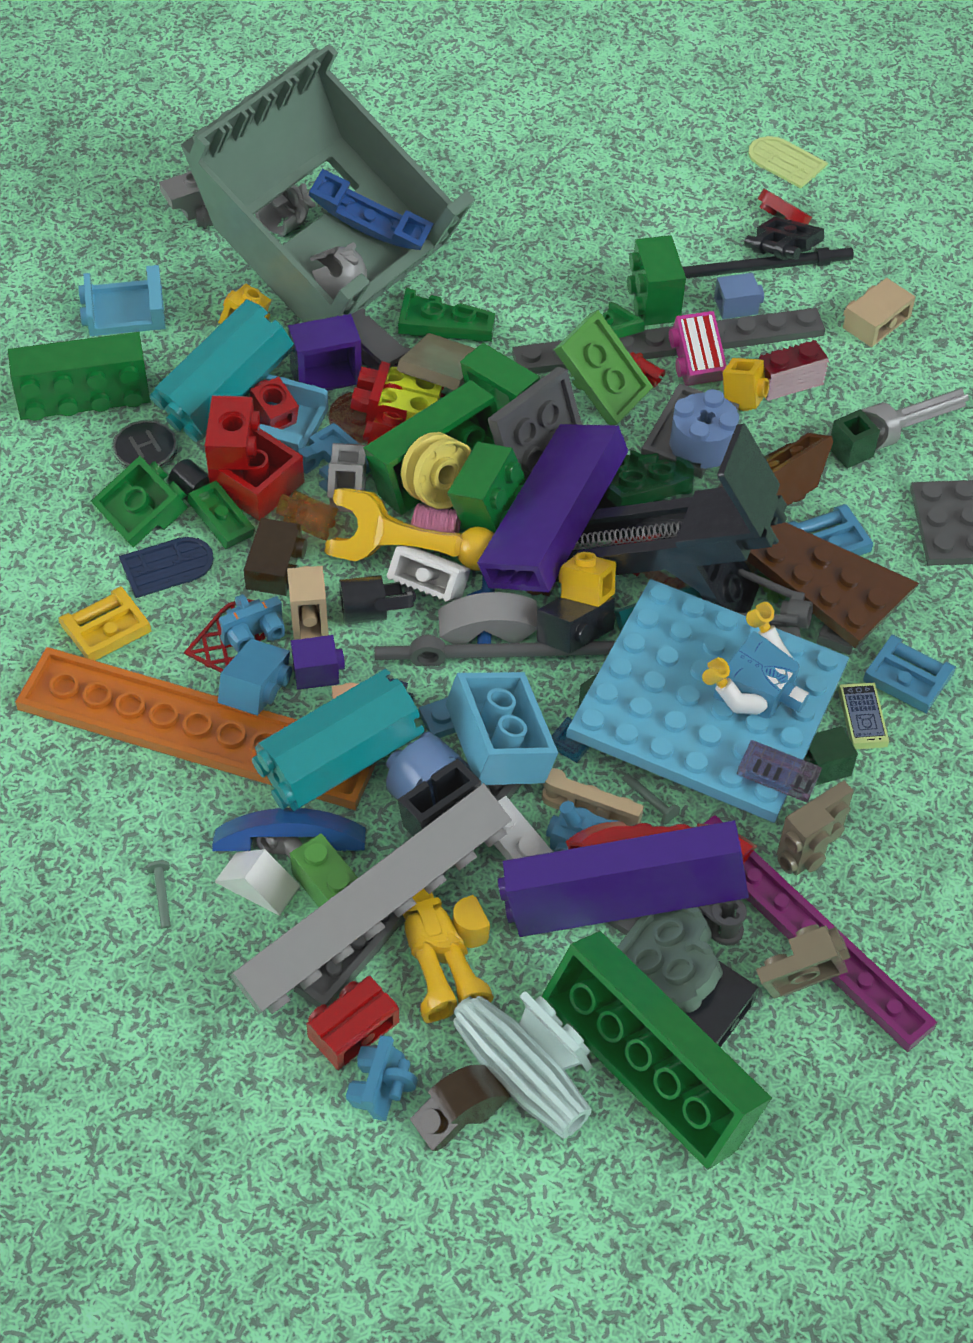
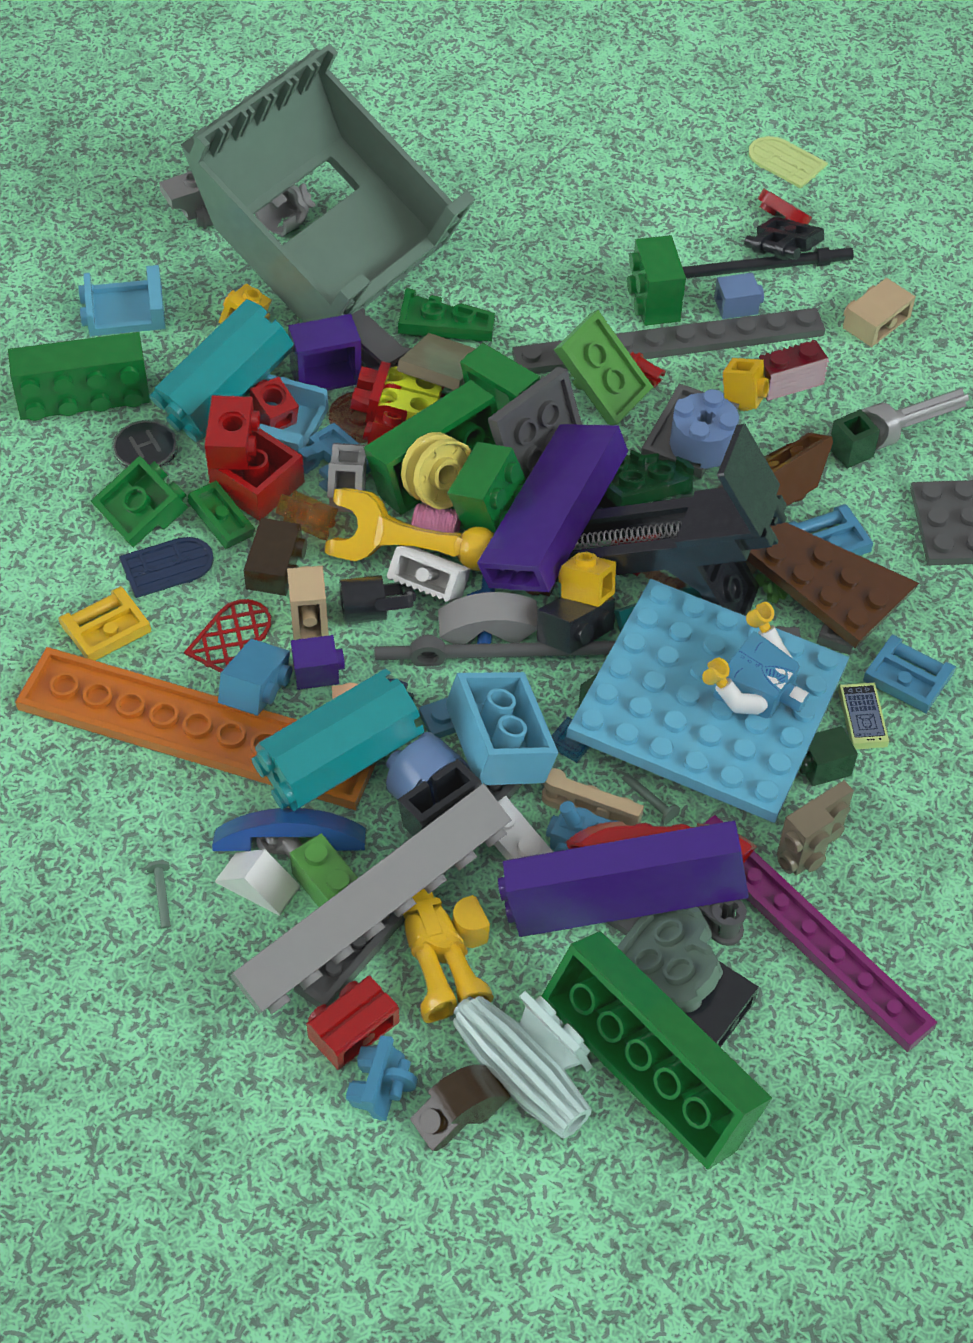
black brick [168,459,210,501] -> none
dark azure hips [219,594,285,652] -> none
blue slope [309,168,434,250] -> none
light grey helmet [310,242,367,300] -> none
green tile [602,302,645,338] -> none
brick [669,311,727,386] -> none
clear purple tile [737,739,822,803] -> none
dark grey plant [738,569,813,629] -> none
dark tan plate [756,925,851,999] -> none

